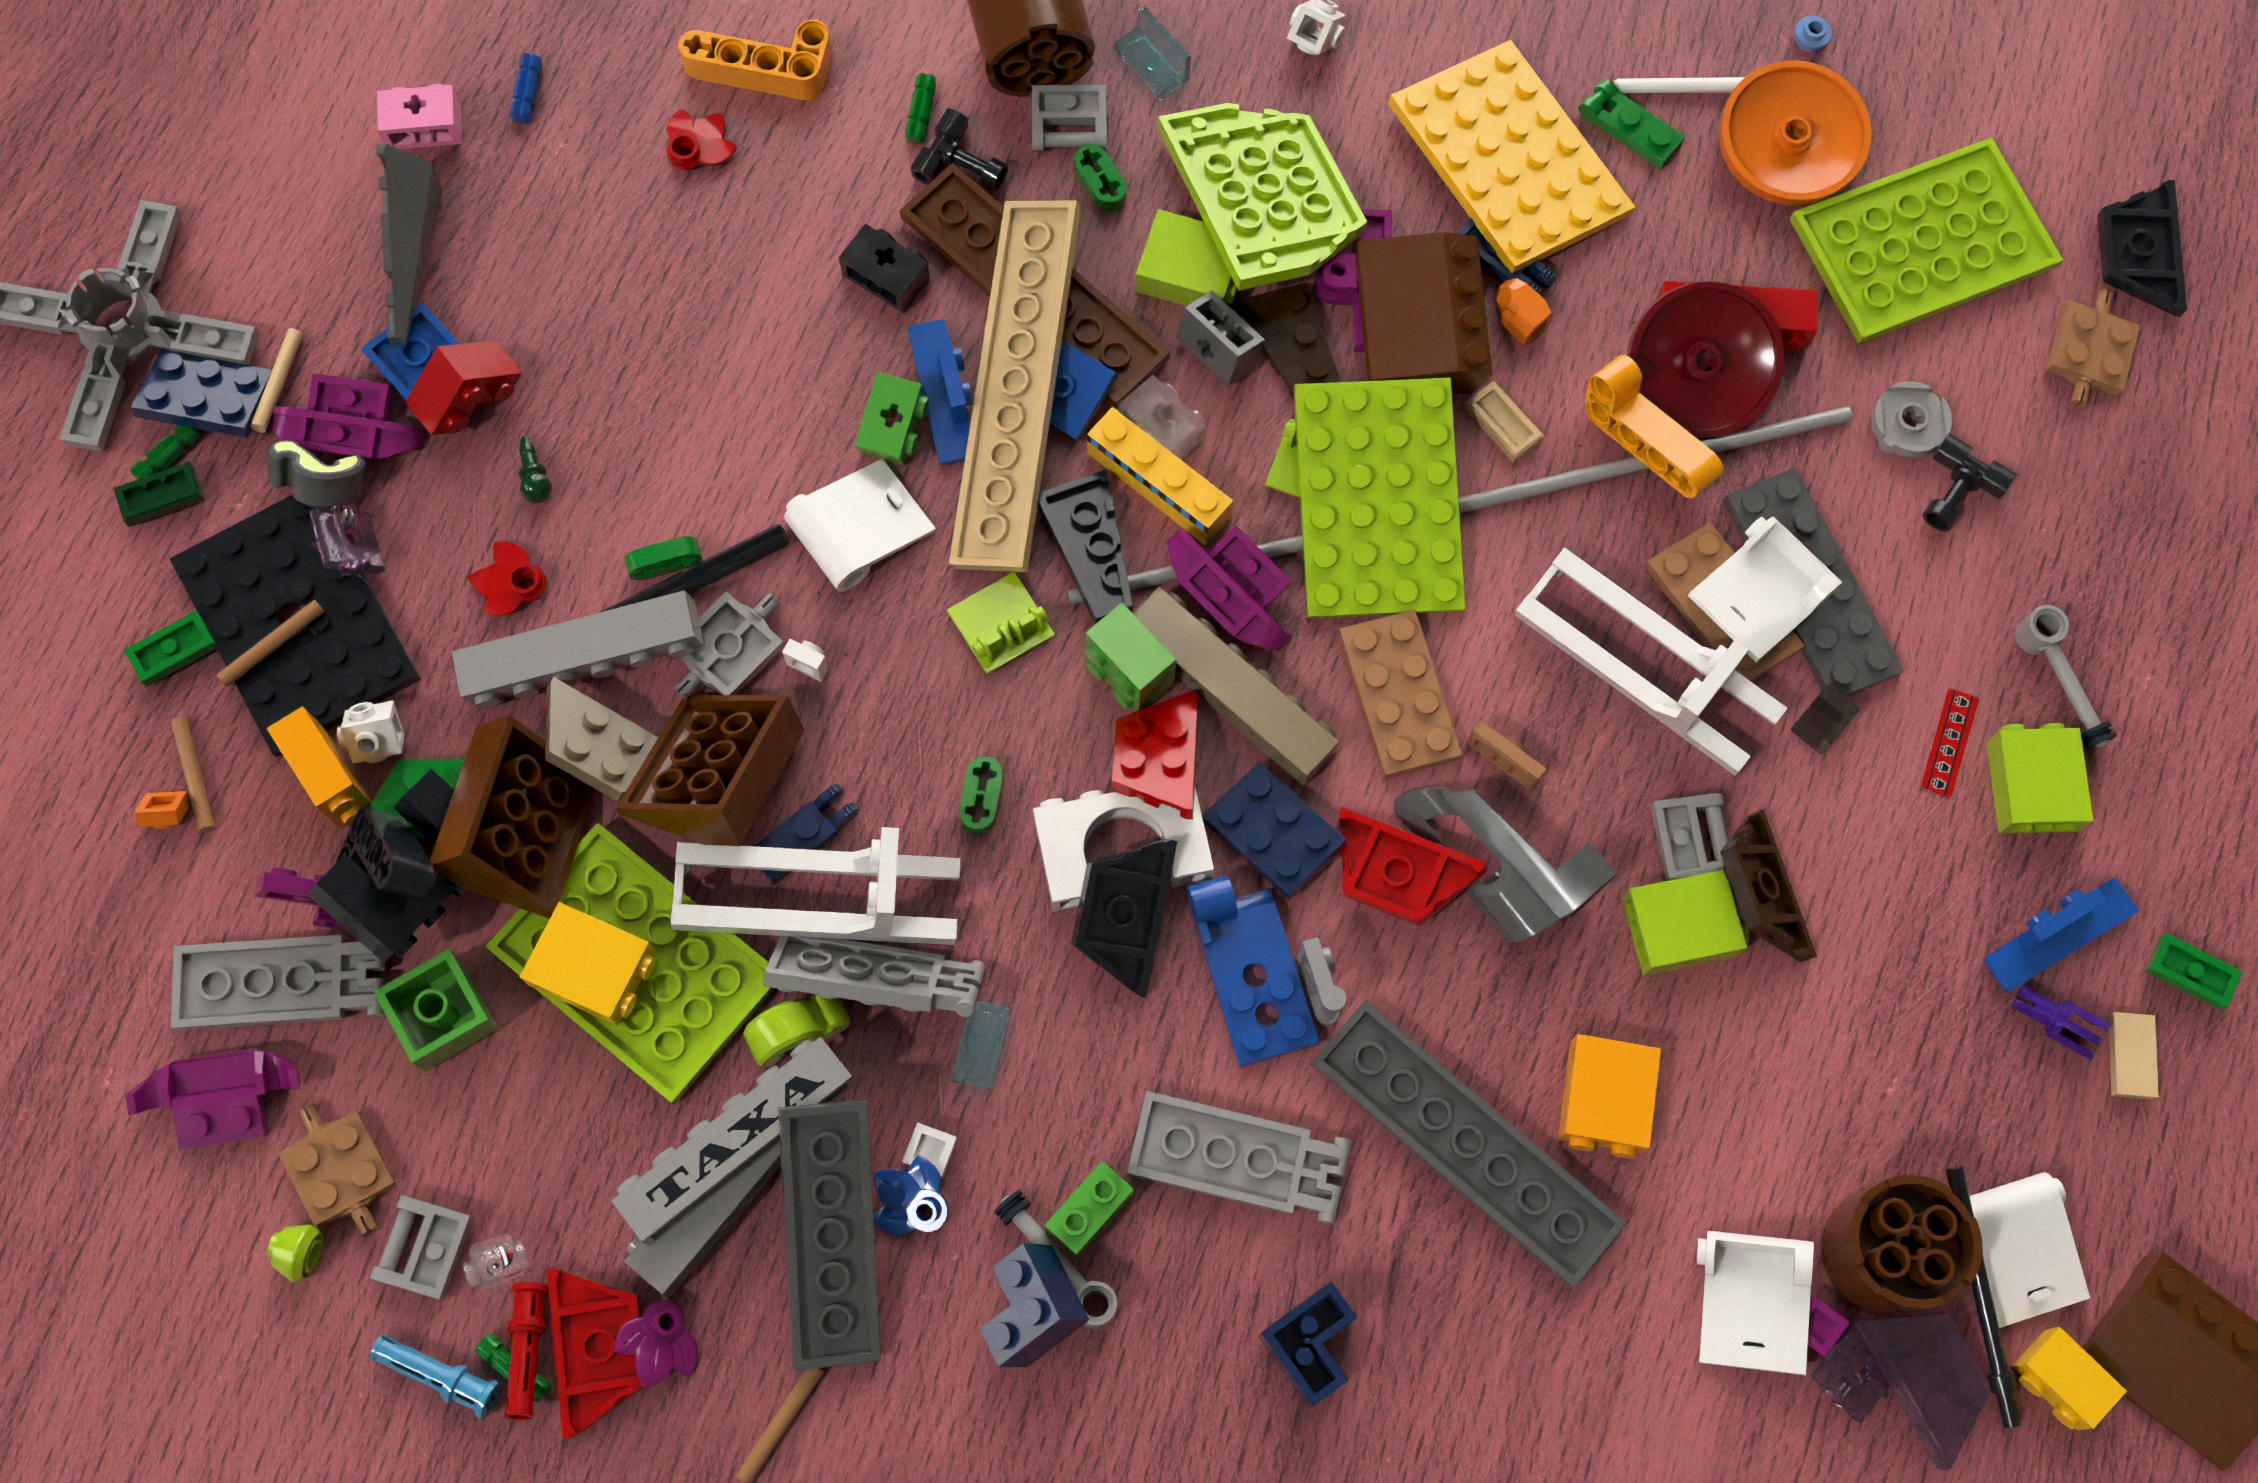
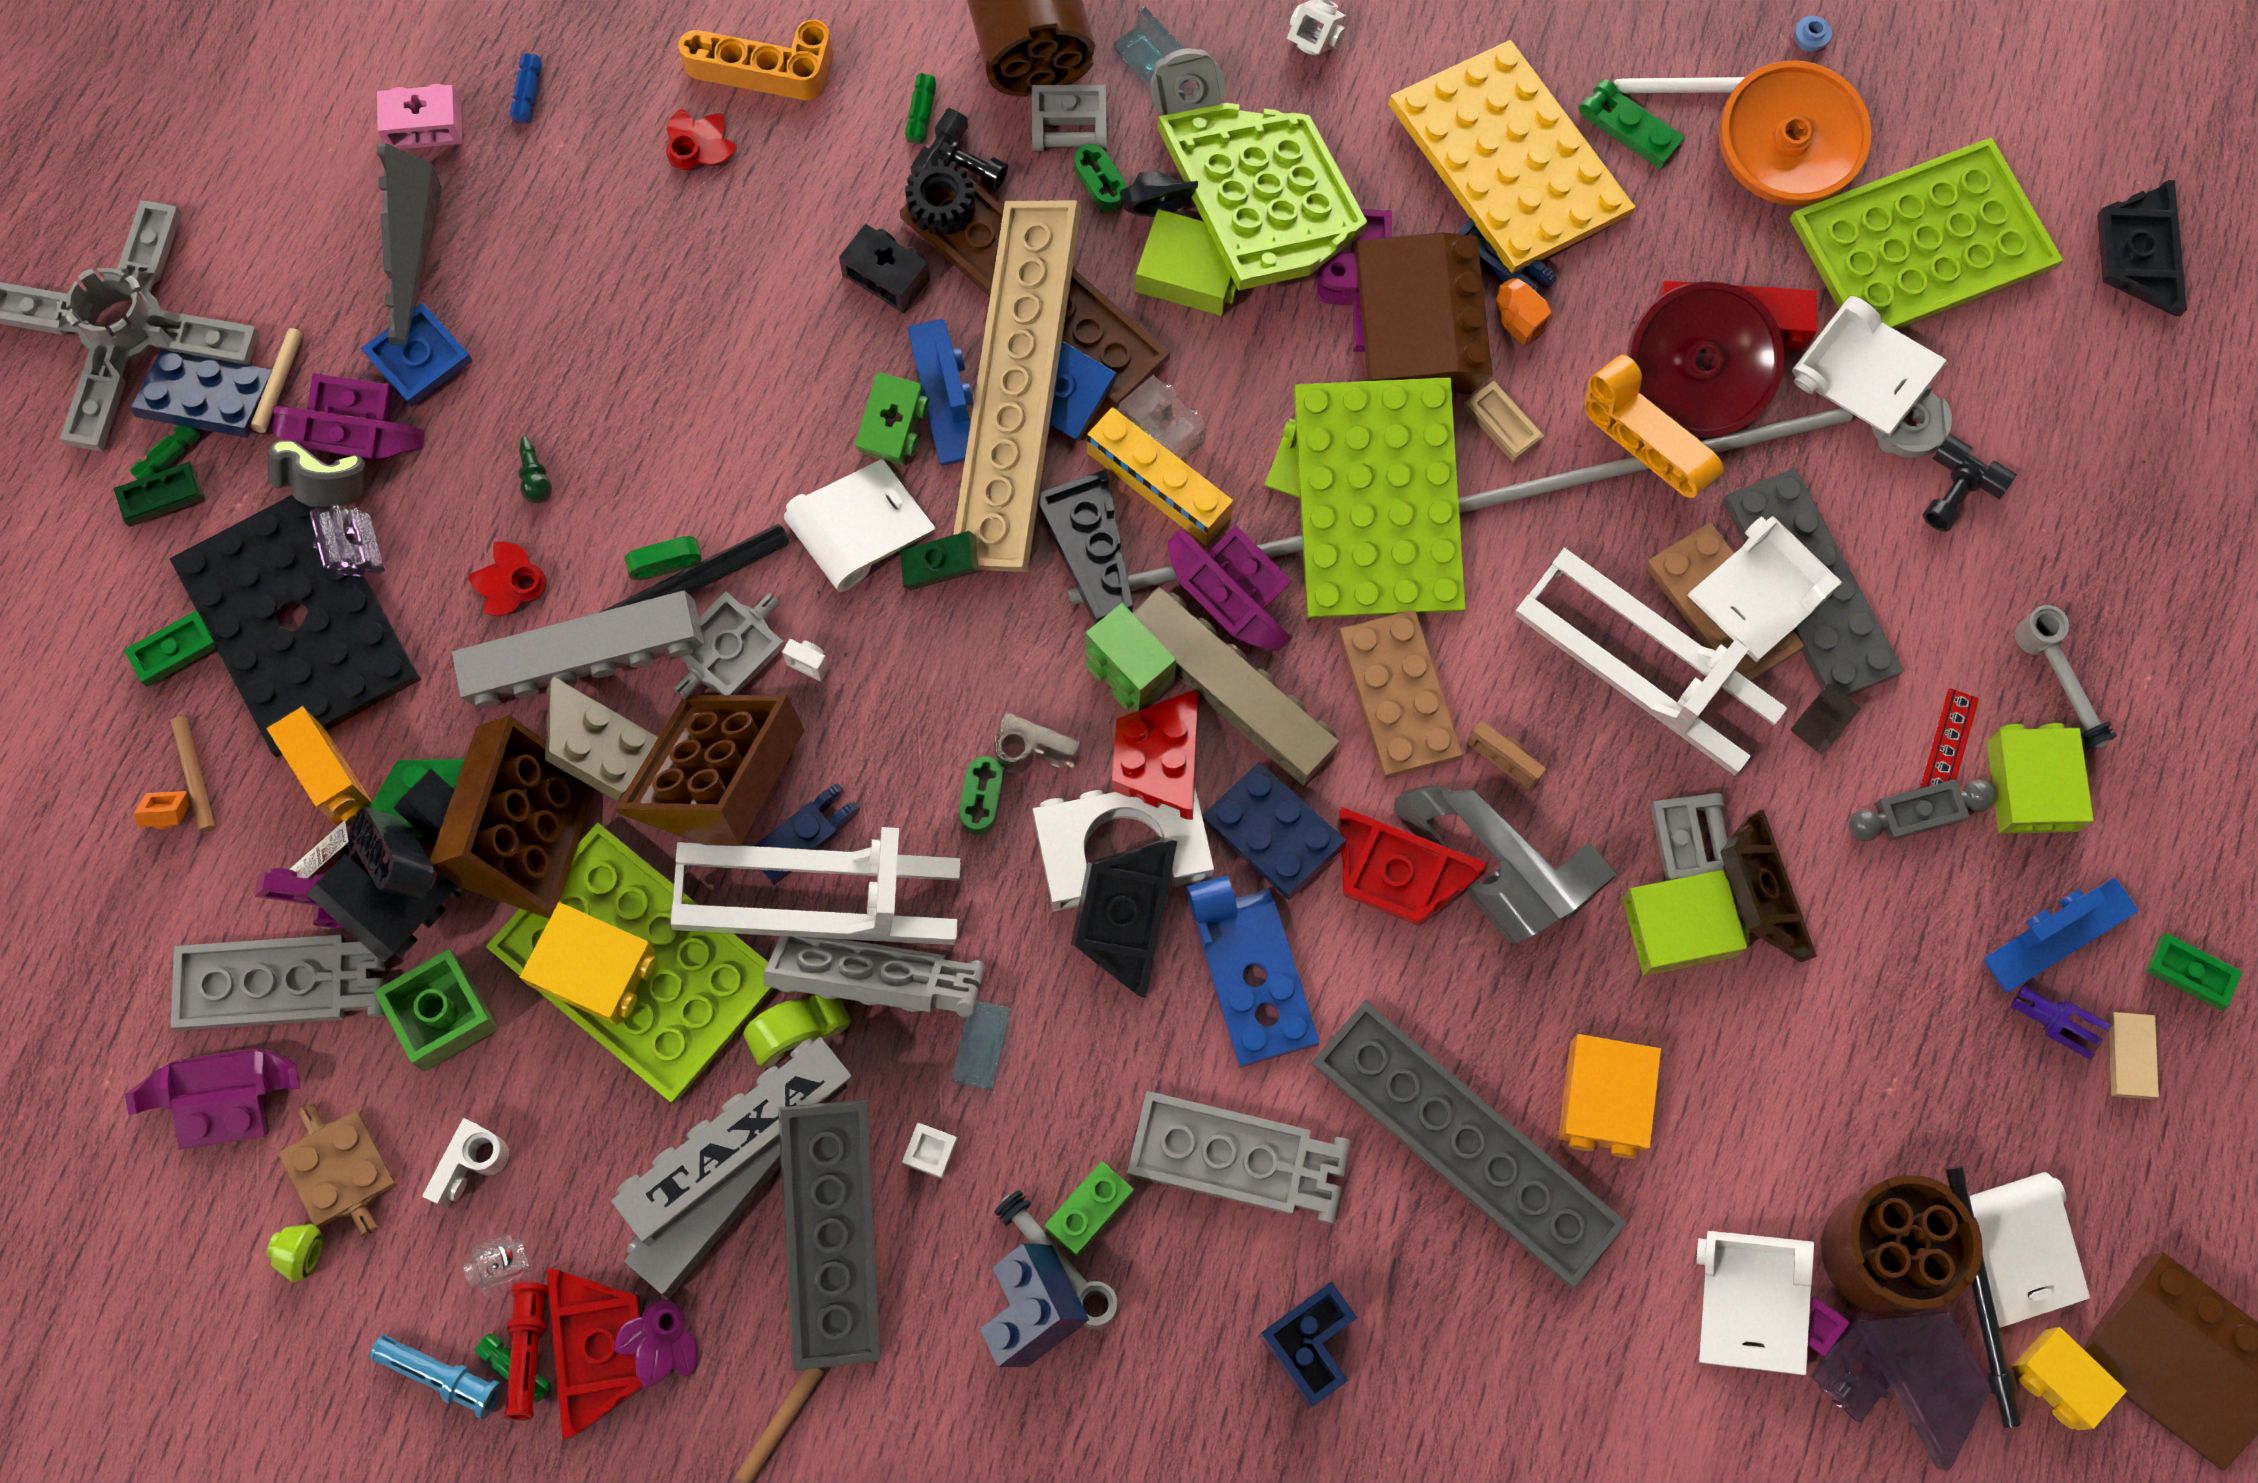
medium nougat bar [217,599,325,687] -> none
white brick [337,700,405,764] -> none
light grey plate [369,1195,474,1301] -> none
red brick [405,340,522,436] -> none
blue plate [873,1155,949,1235] -> none
lime hinge [946,572,1055,675] -> none
dark grey brick [1176,291,1265,386] -> none
dark brown wing [1233,282,1341,400] -> none
light grey plate [1296,937,1346,1027] -> none
medium nougat plate [2046,289,2140,409] -> none
none -> white sticker [290,821,349,878]
none -> white plate [422,1118,509,1209]
none -> dark green plate [900,531,979,591]
none -> black tyre [905,159,975,235]
none -> clear smoke plate [994,712,1081,774]
none -> black piece [1120,171,1198,217]
none -> light grey plate [1150,48,1226,115]
none -> white door [1792,296,1947,436]
none -> dark grey plate [1849,779,1996,842]

